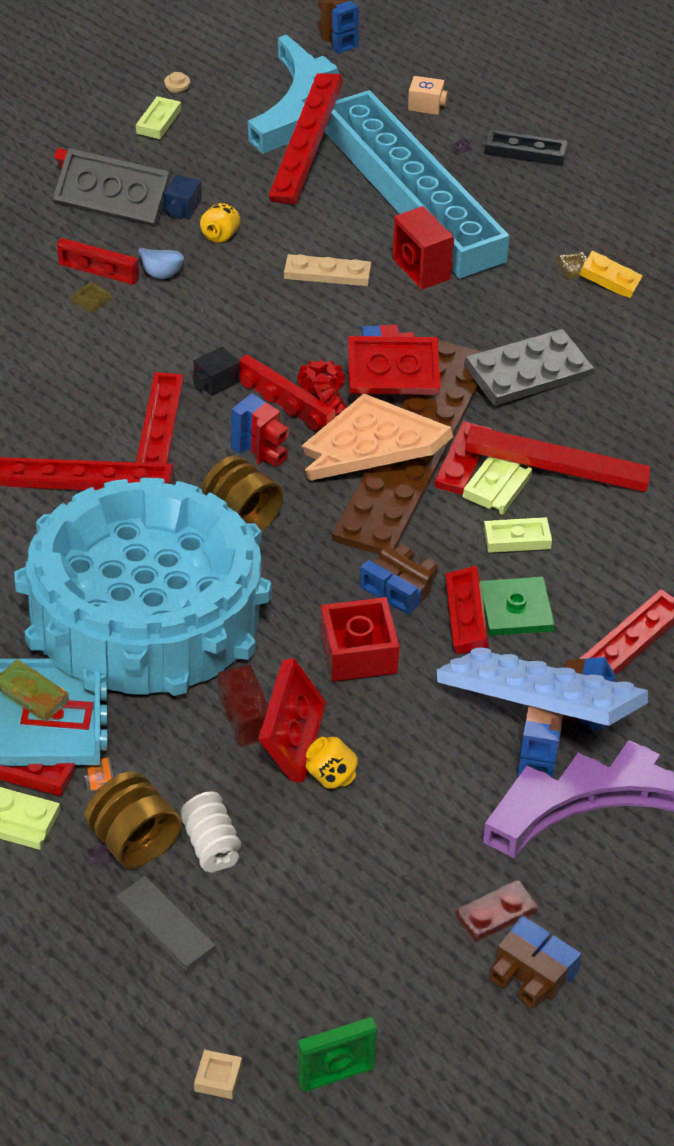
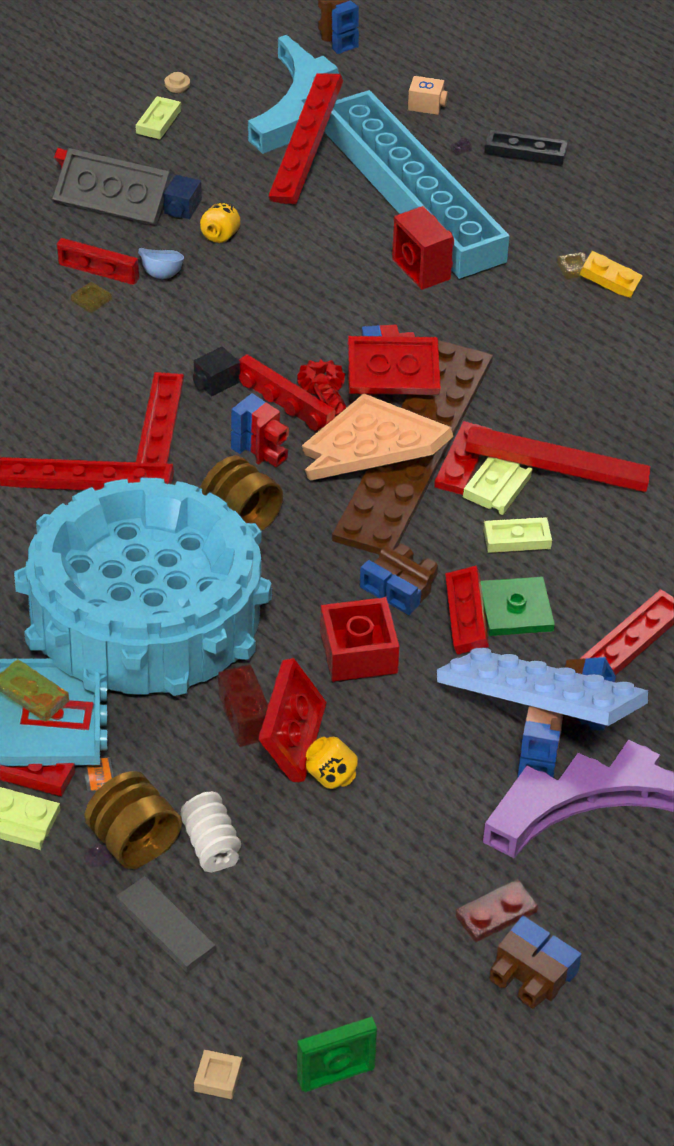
tan plate [284,254,371,286] -> none
plate [464,329,594,406] -> none

